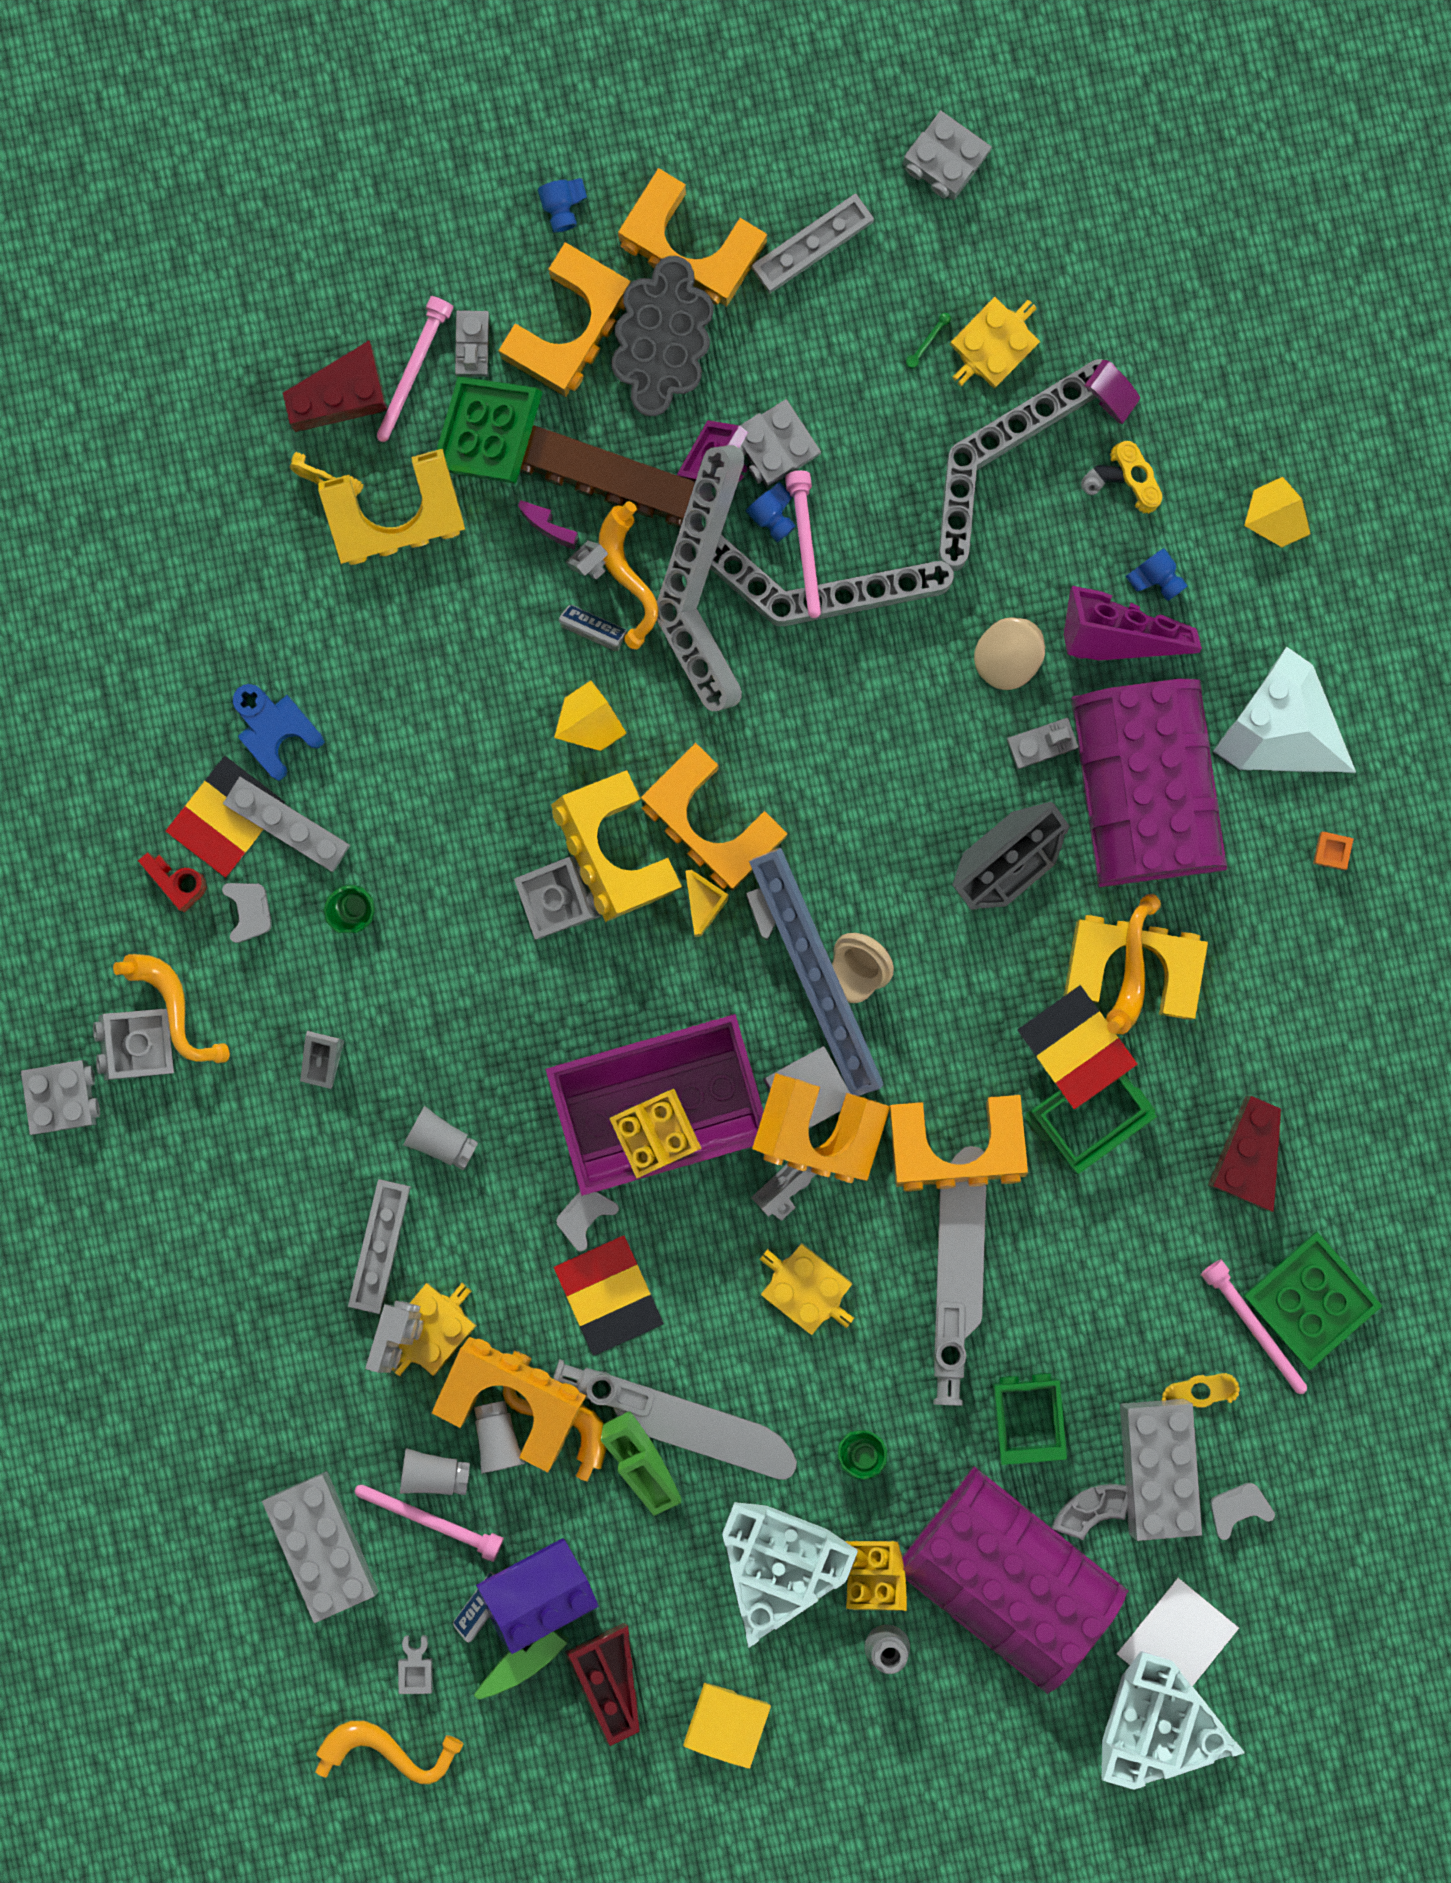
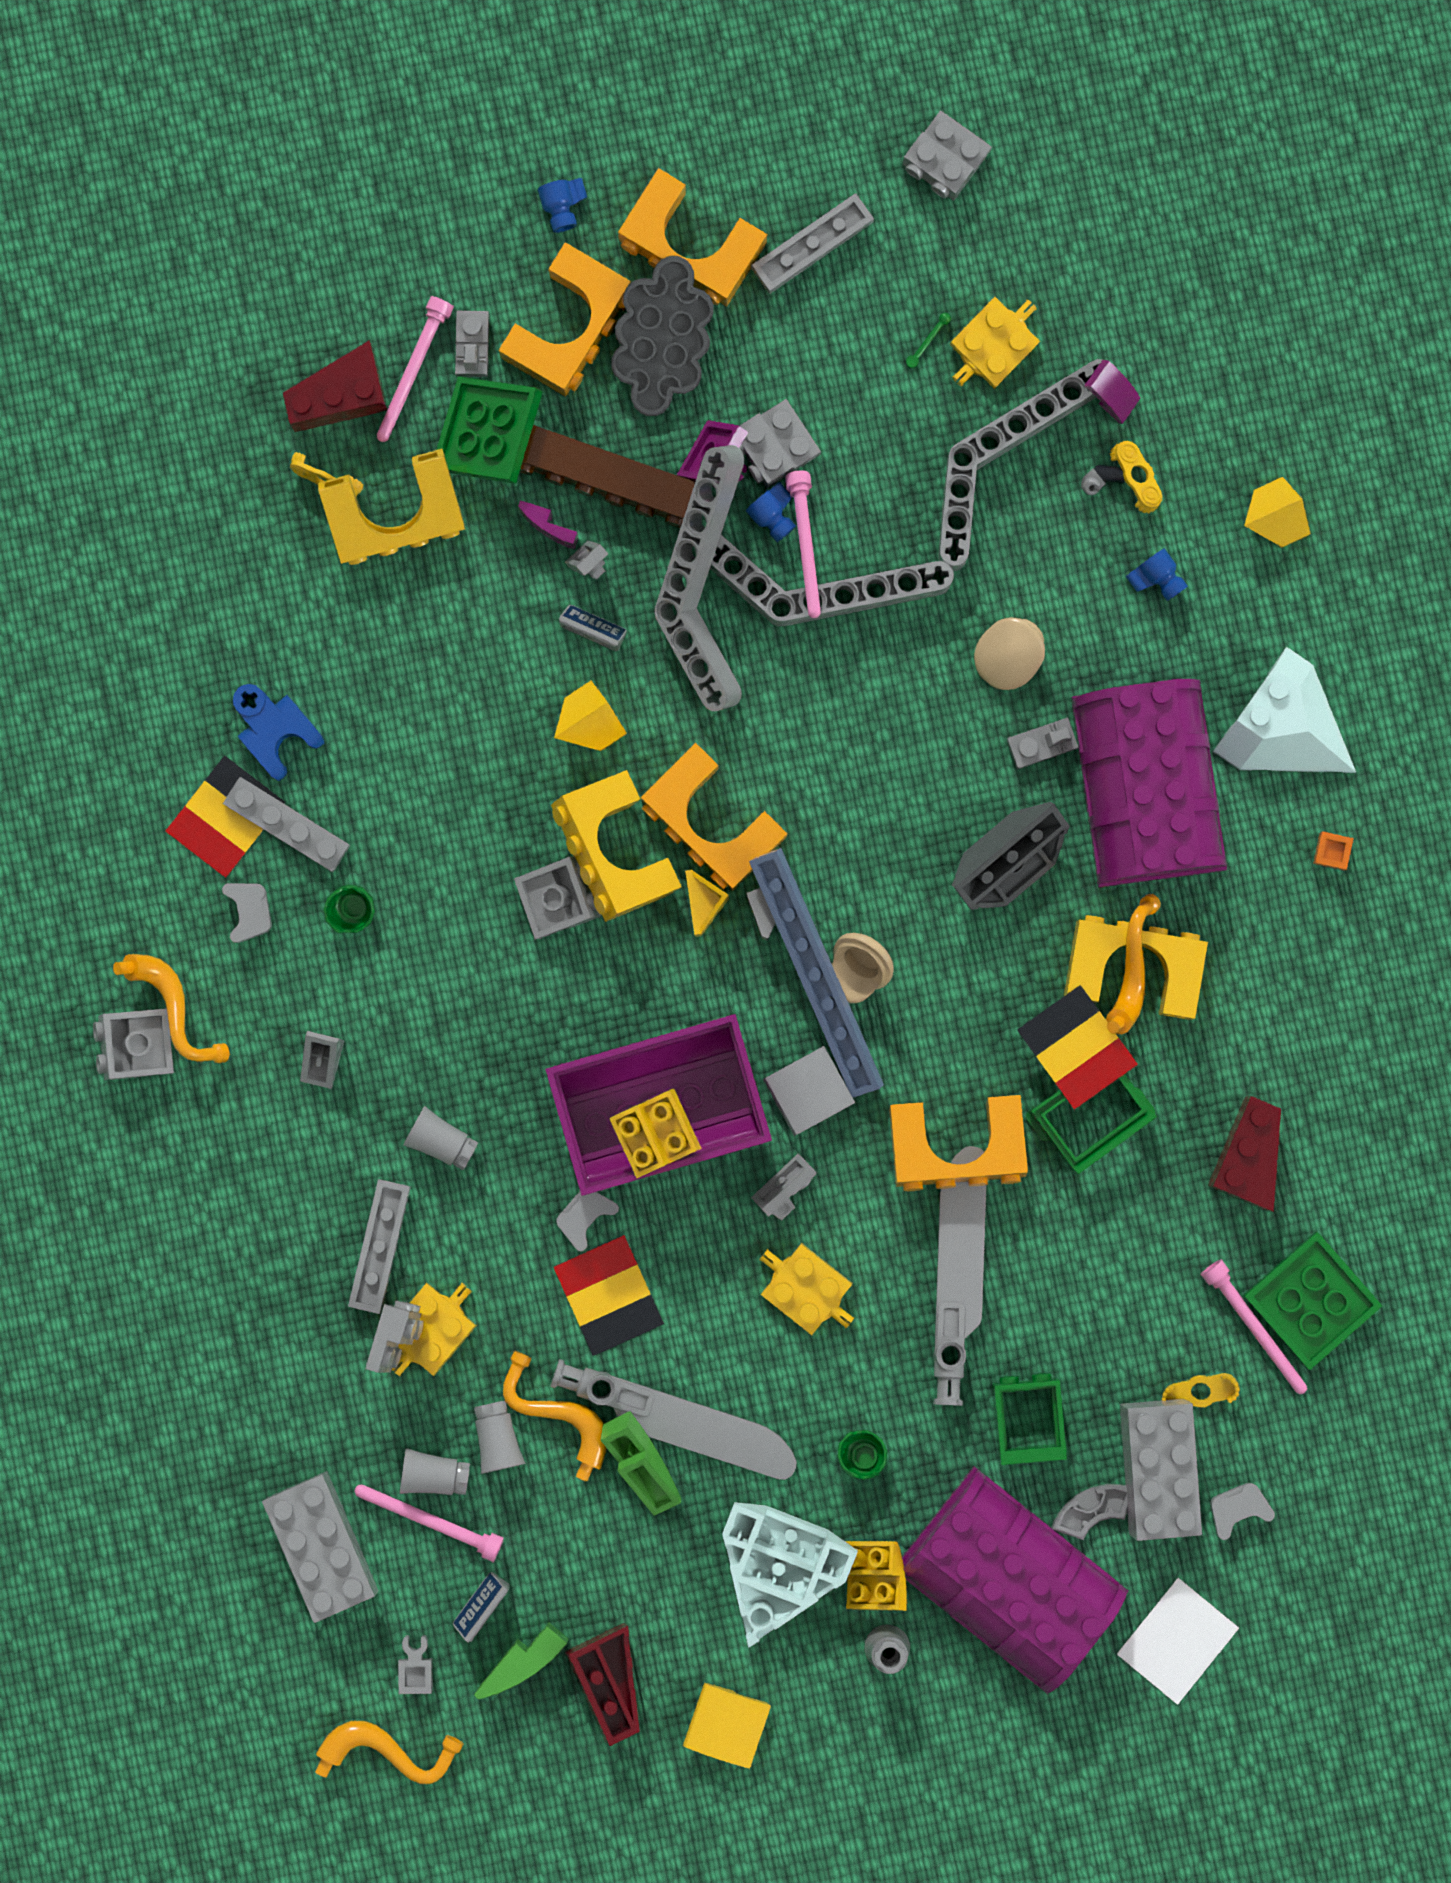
light grey plate [21,1060,100,1135] -> none
red plate [138,852,207,912] -> none
light orange arch [432,1337,586,1472] -> none
dark purple slope [476,1538,599,1654] -> none
light orange animal [598,501,658,649] -> none
light orange arch [752,1073,890,1183] -> none
magenta wedge [1064,586,1202,660] -> none
light aqua wedge [1102,1651,1245,1790] -> none

